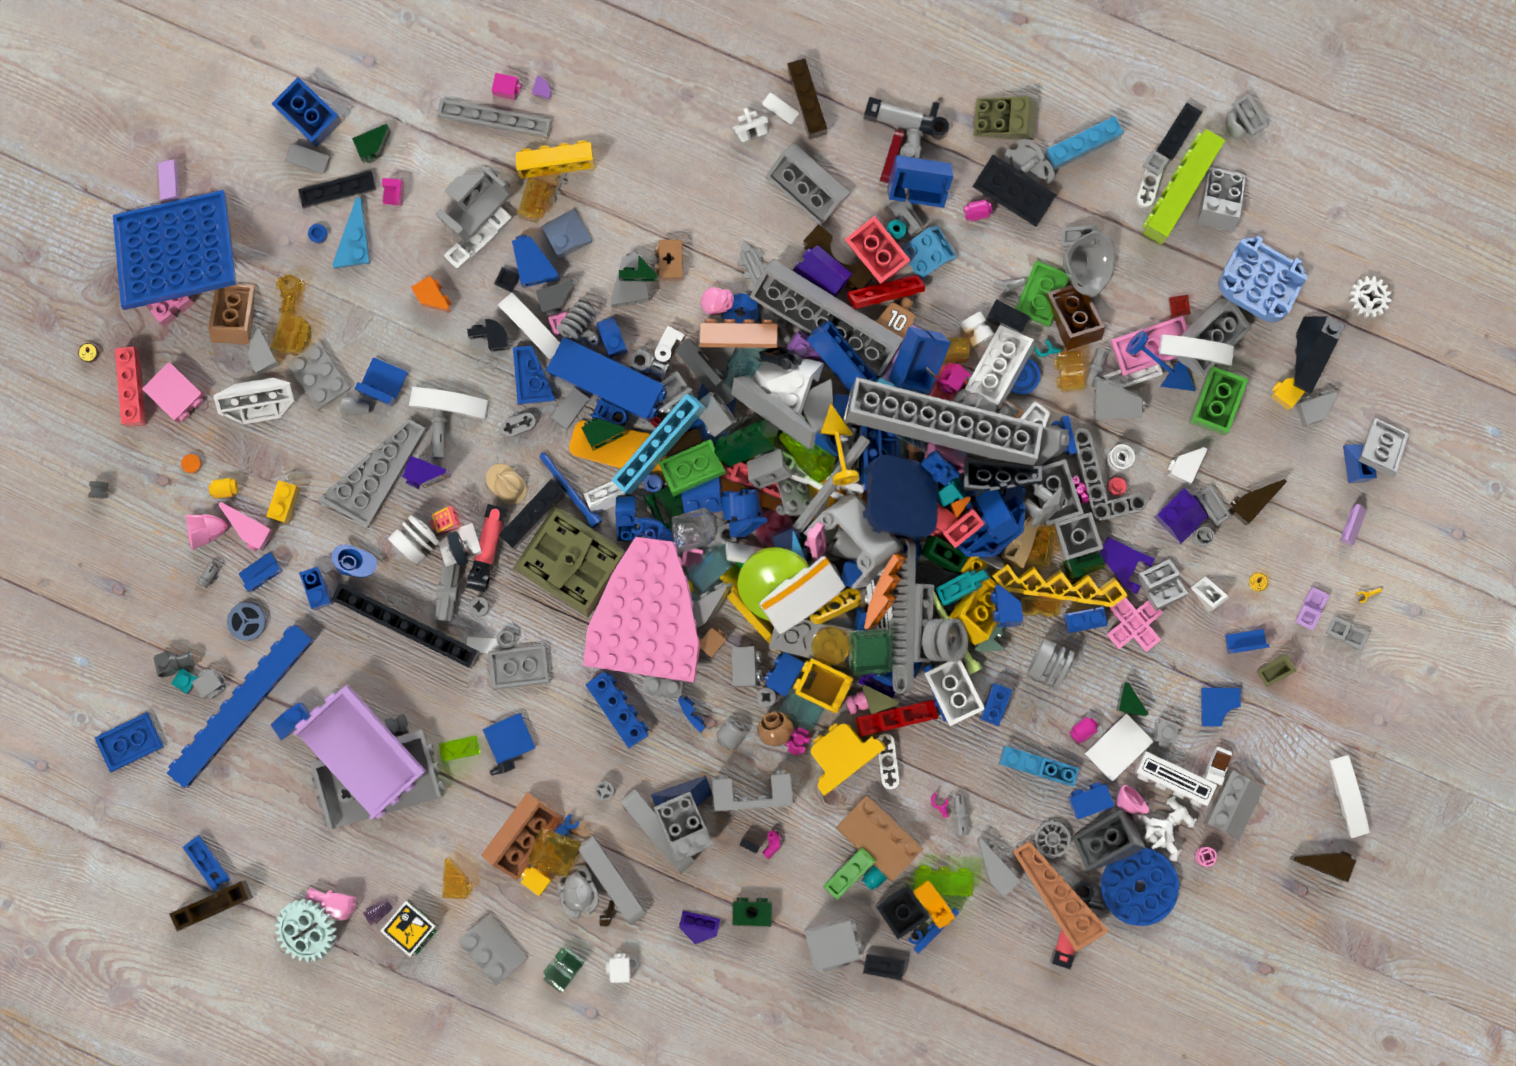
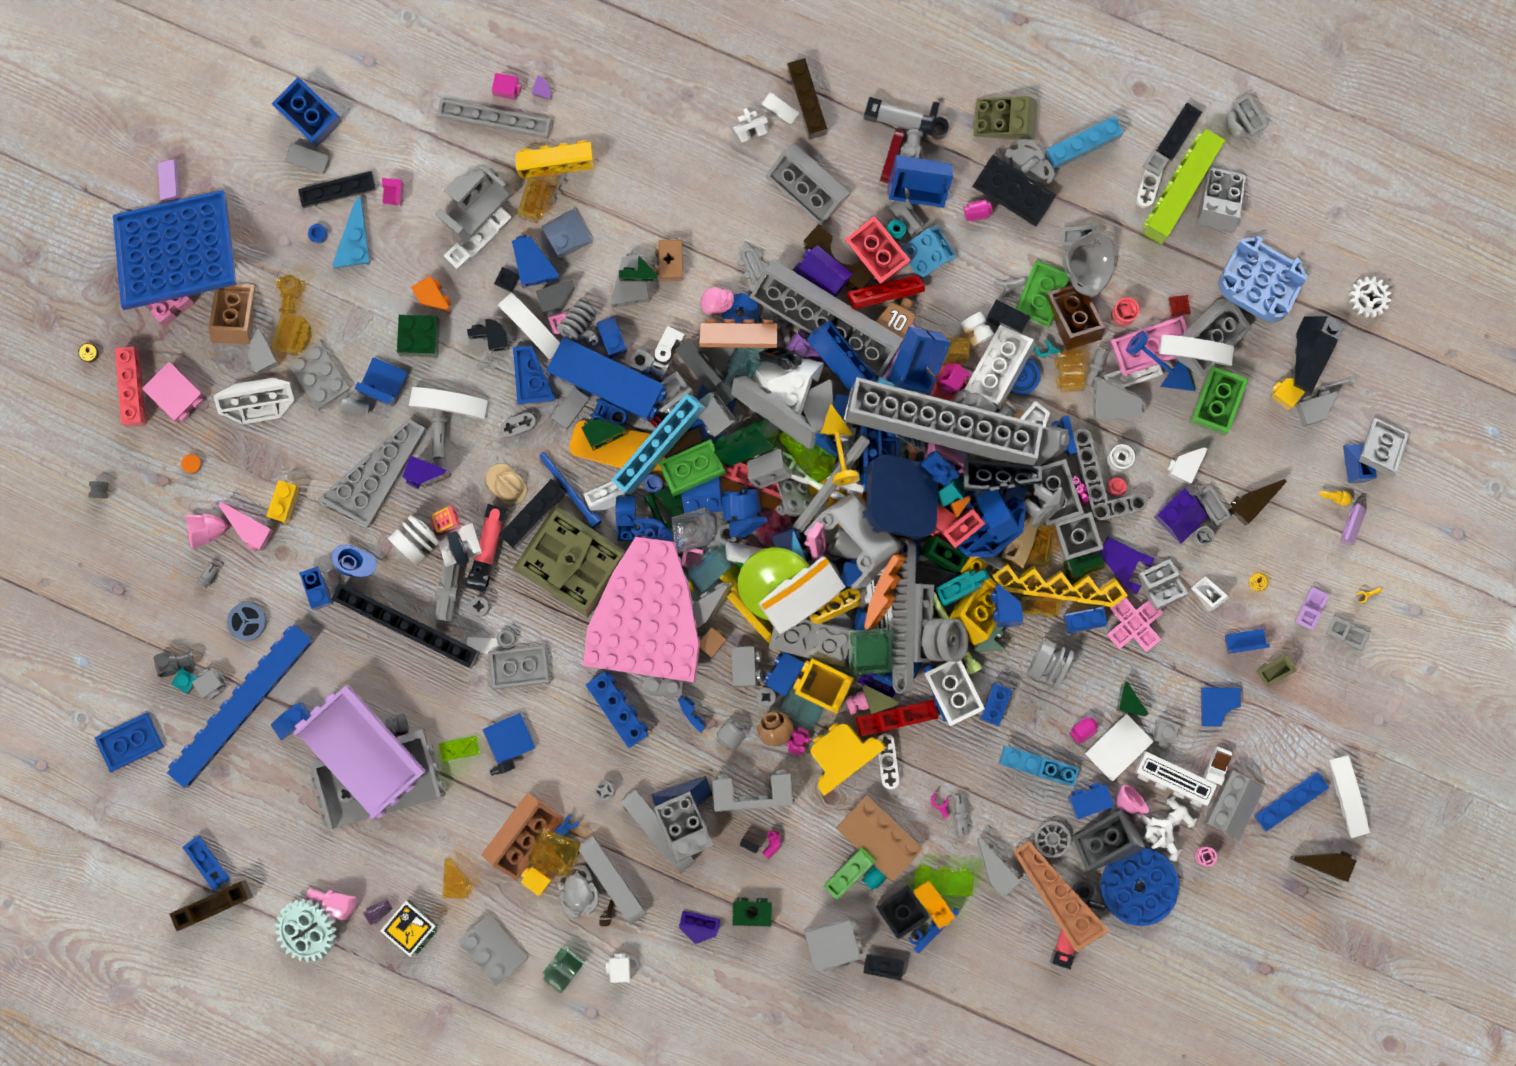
yellow brick [208,478,238,499] -> none
blue panel [239,553,283,593] -> none
dark green slope [352,123,391,163] -> none
clear yellow tile [811,626,850,665] -> none
none -> dark green brick [397,315,440,357]
none -> coral wheel [1111,297,1140,326]
none -> blue plate [1254,772,1329,832]
none -> yellow bar [1318,490,1352,506]
none -> light grey hinge [1319,375,1357,392]

